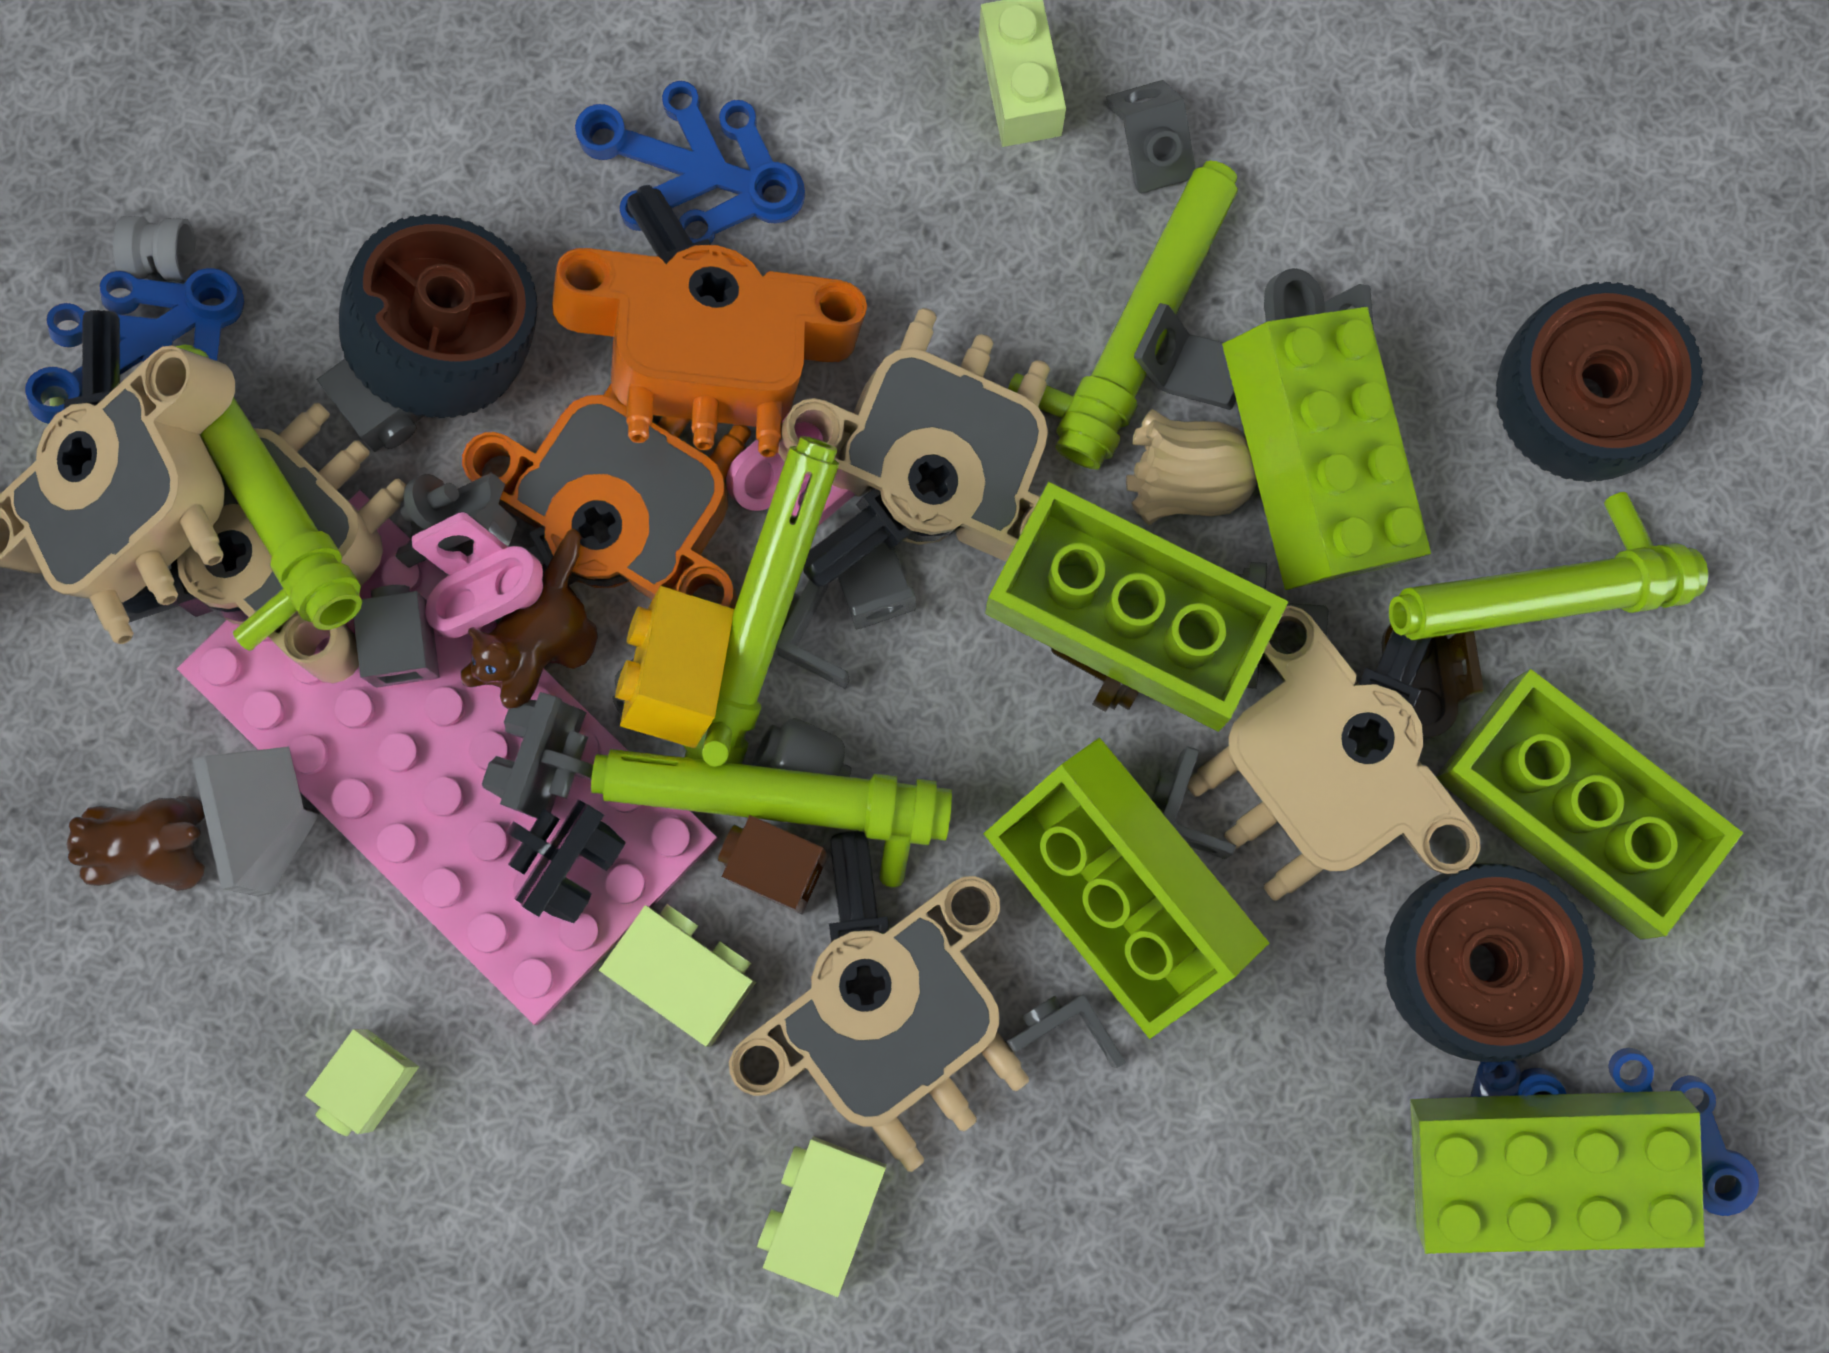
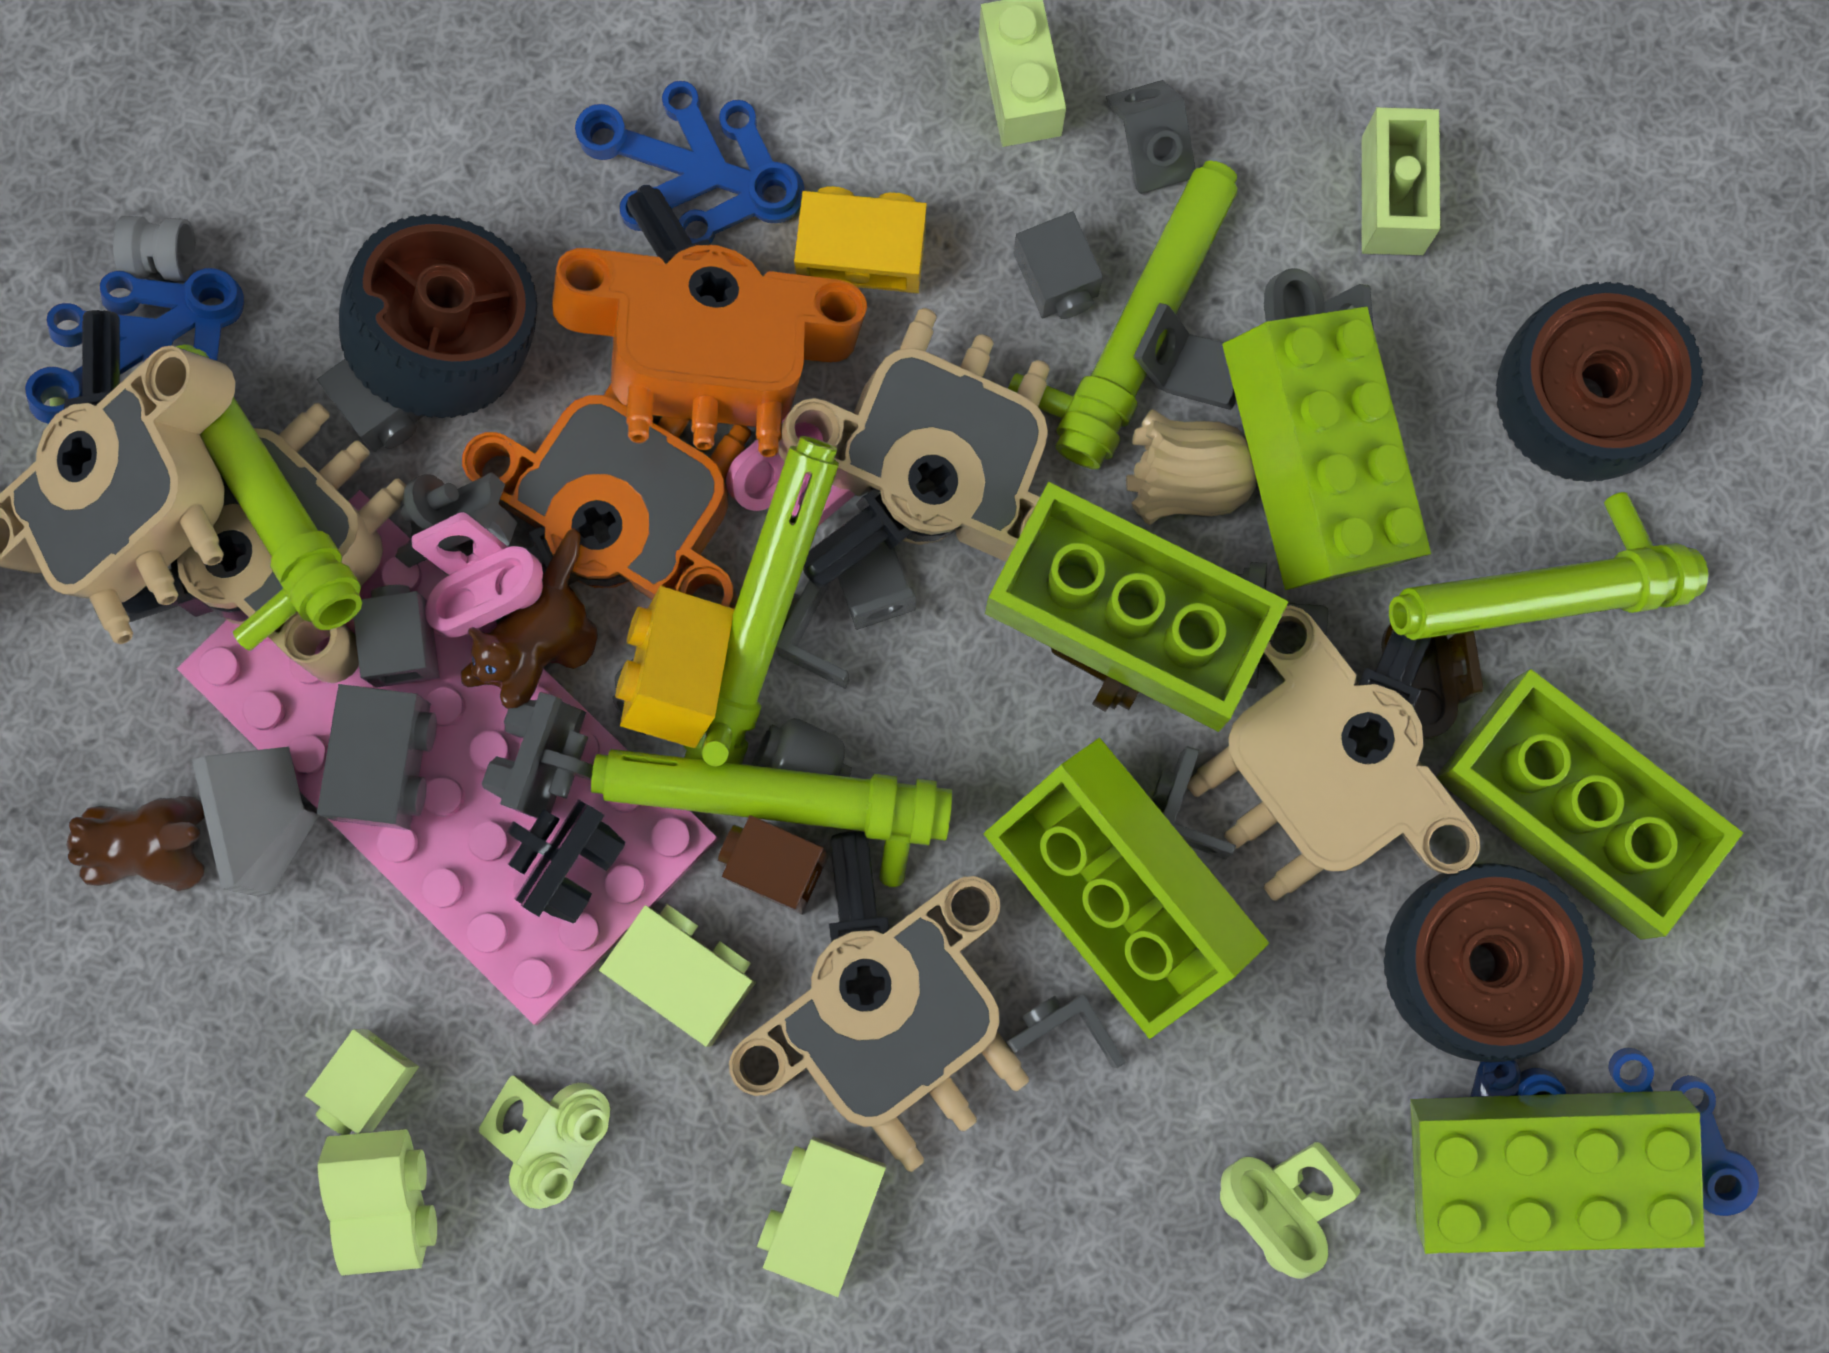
none -> dark grey brick [317,684,437,830]
none -> yellowish green brick [318,1129,437,1276]
none -> yellowish green bracket [479,1076,610,1209]
none -> yellow brick [794,186,927,293]
none -> dark grey brick [1013,211,1103,319]
none -> yellowish green bracket [1220,1142,1360,1279]
none -> yellowish green brick [1362,107,1440,255]

